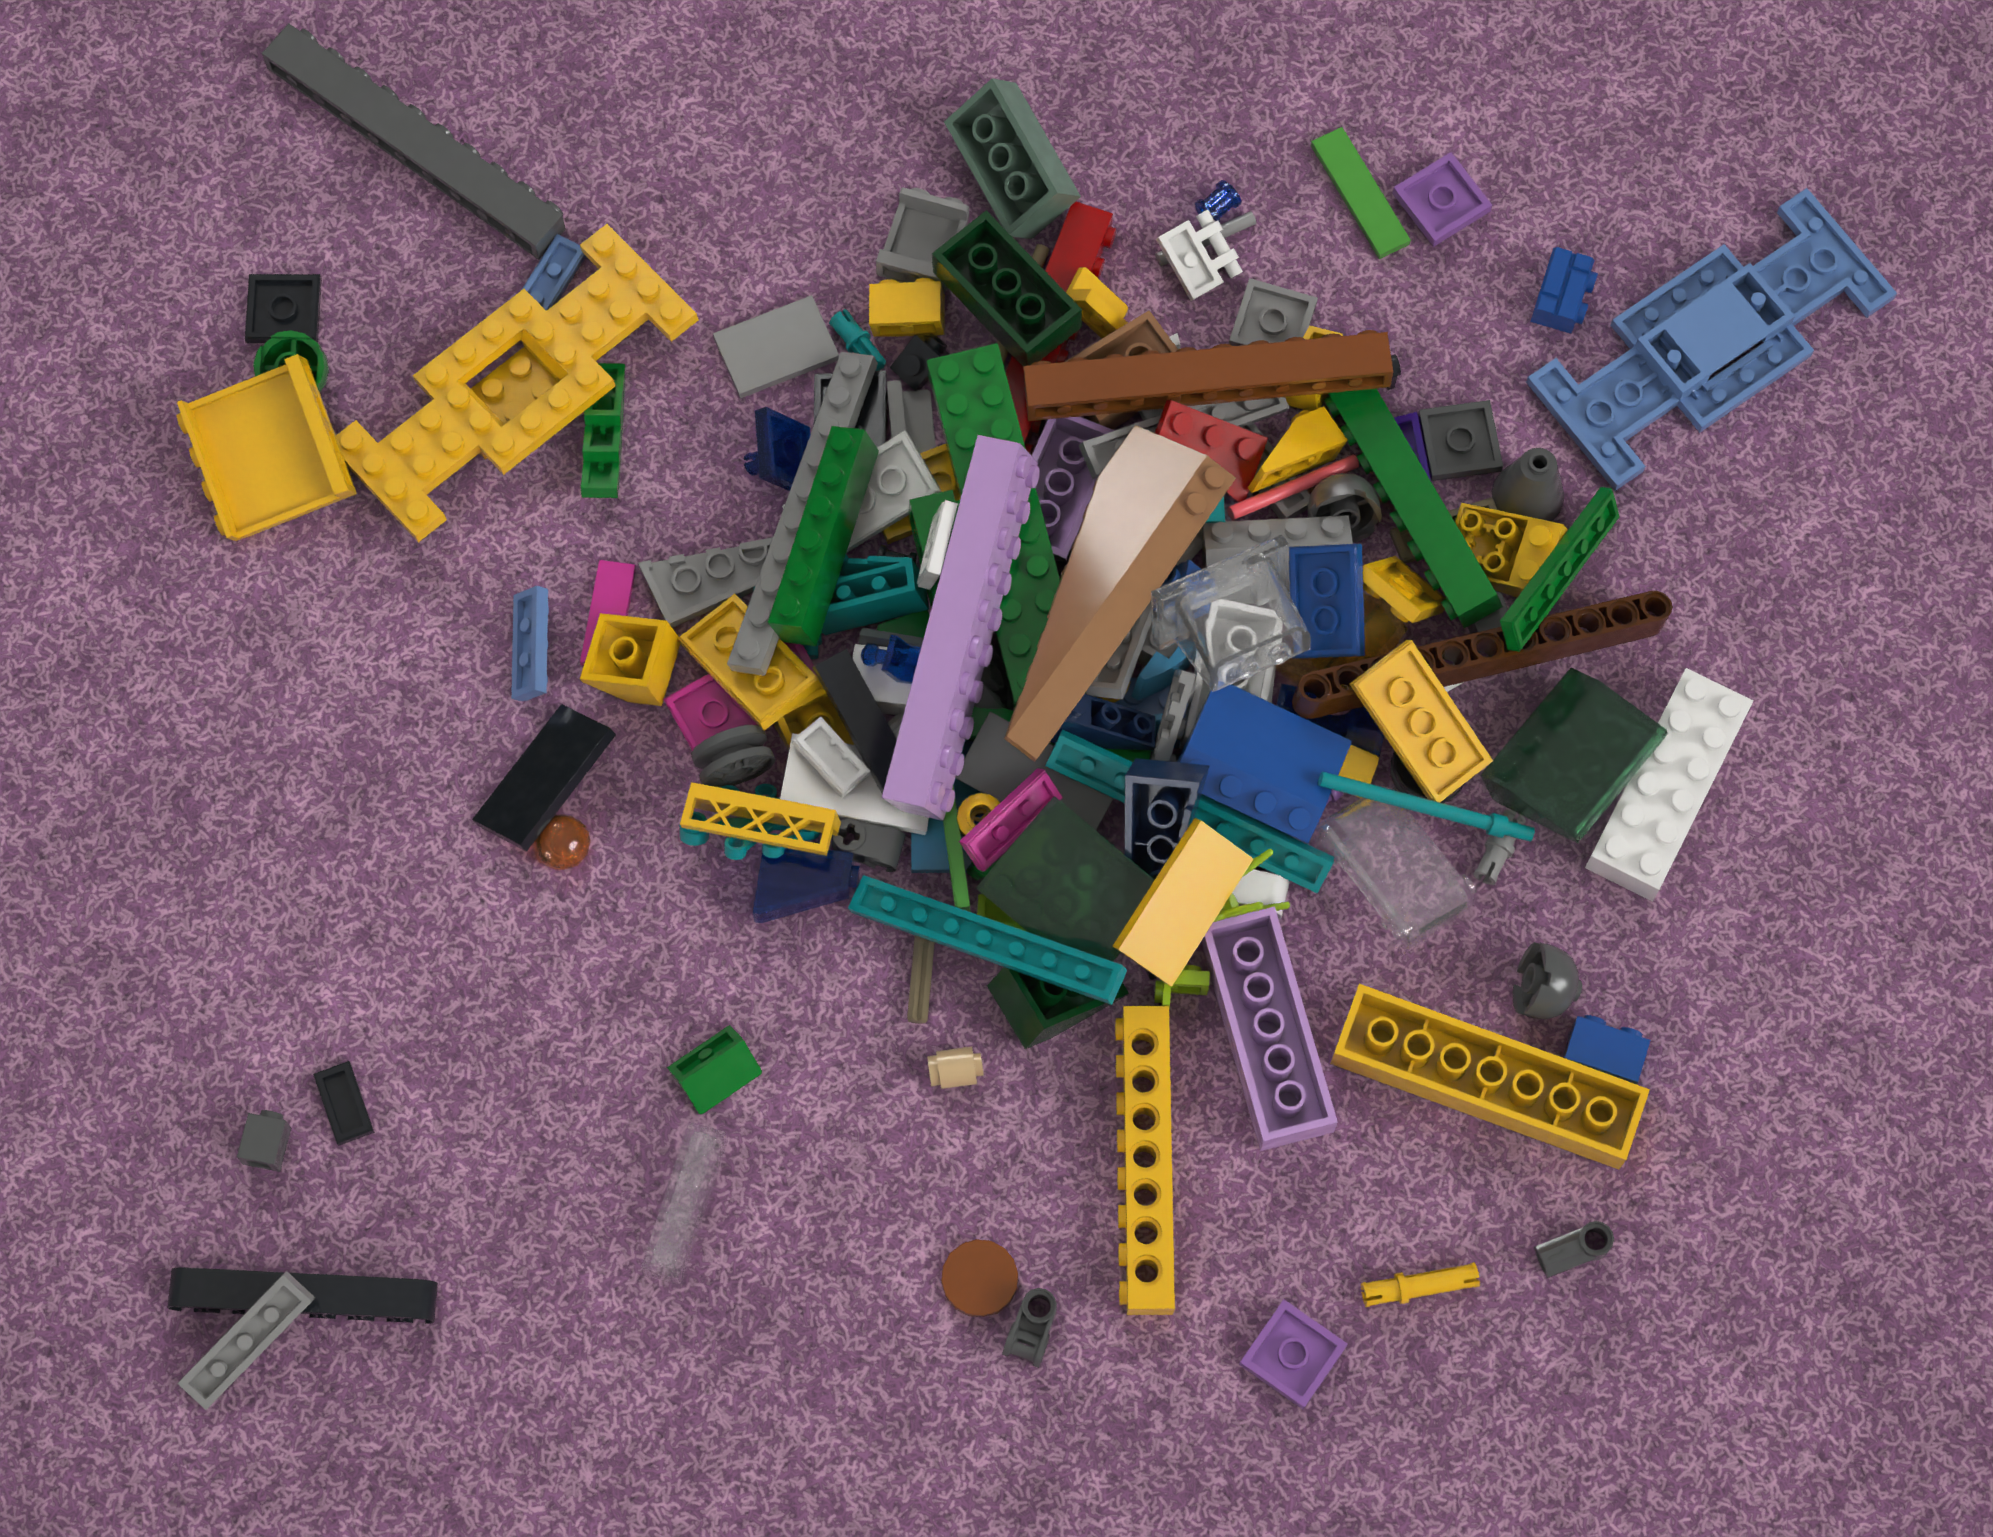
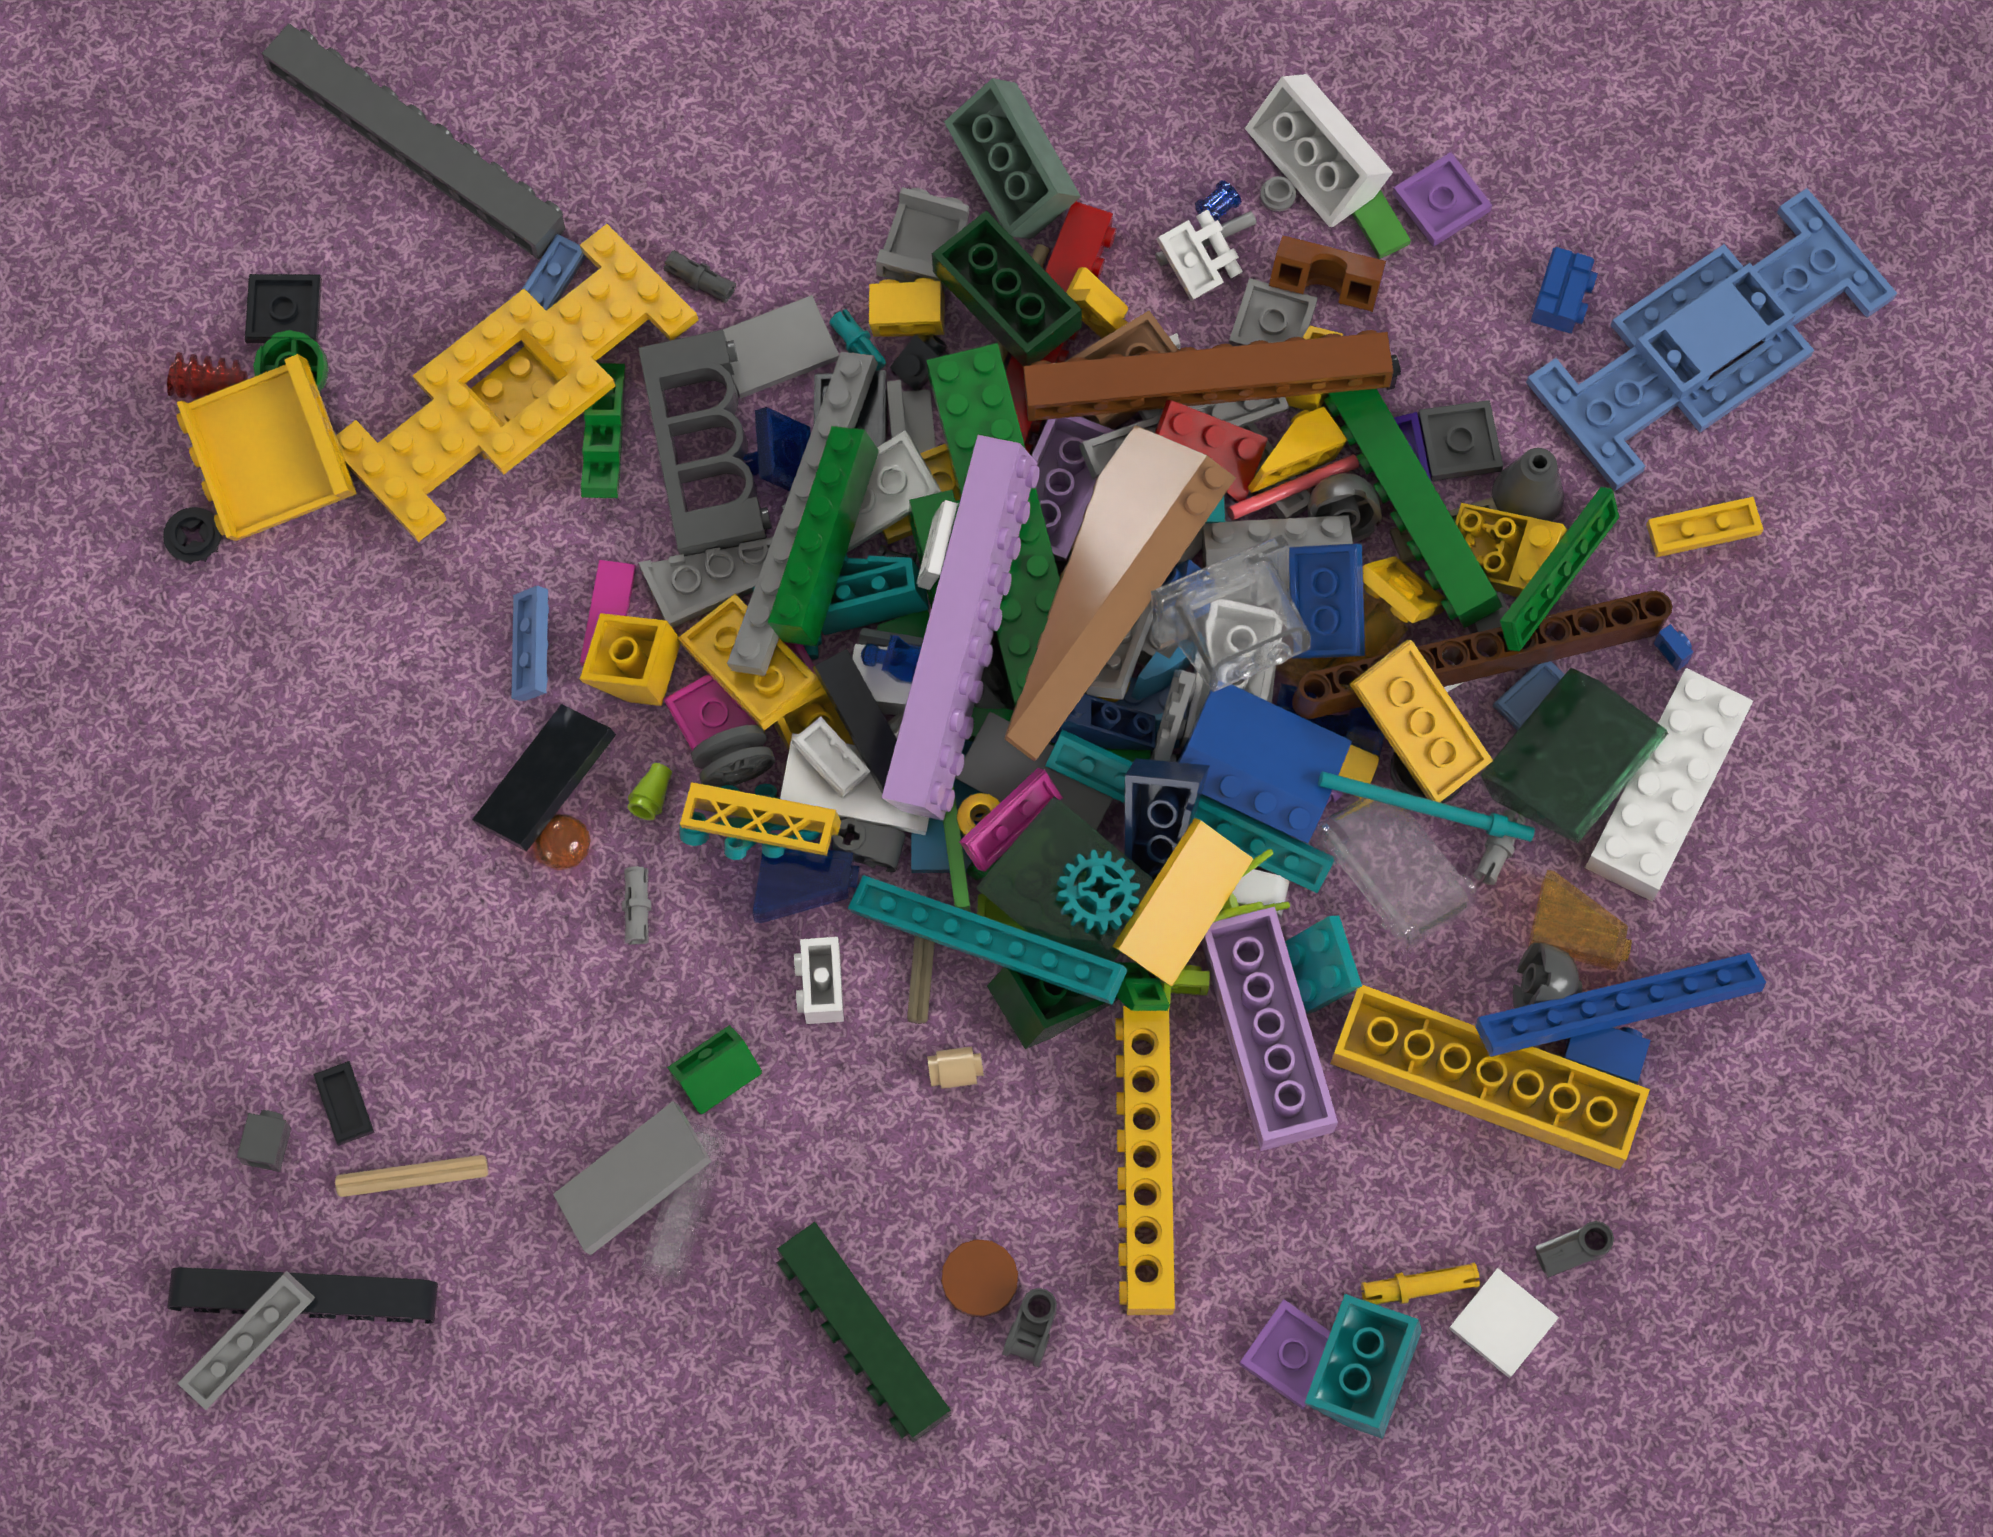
none -> black gear [163,507,223,565]
none -> clear red piece [167,352,248,400]
none -> tan axle [335,1155,488,1197]
none -> light grey tile [553,1101,712,1255]
none -> light grey pin [622,866,652,945]
none -> lime cone [627,763,672,820]
none -> dark grey fence [638,329,772,556]
none -> dark grey pin [664,250,736,303]
none -> dark green brick [776,1222,951,1443]
none -> white brick [794,937,844,1024]
none -> teal gear [1056,850,1140,935]
none -> green slope [1115,962,1170,1011]
none -> white slope [1244,74,1393,227]
none -> light grey plate [1260,176,1296,211]
none -> dark orange arch [1269,235,1386,312]
none -> teal plate [1285,915,1362,1014]
none -> teal slope [1304,1294,1422,1439]
none -> white tile [1449,1268,1559,1379]
none -> blue plate [1475,953,1766,1057]
none -> medium blue tile [1493,661,1572,732]
none -> clear yellow slope [1527,870,1632,971]
none -> yellow plate [1646,497,1764,558]
none -> blue plate [1653,624,1693,671]

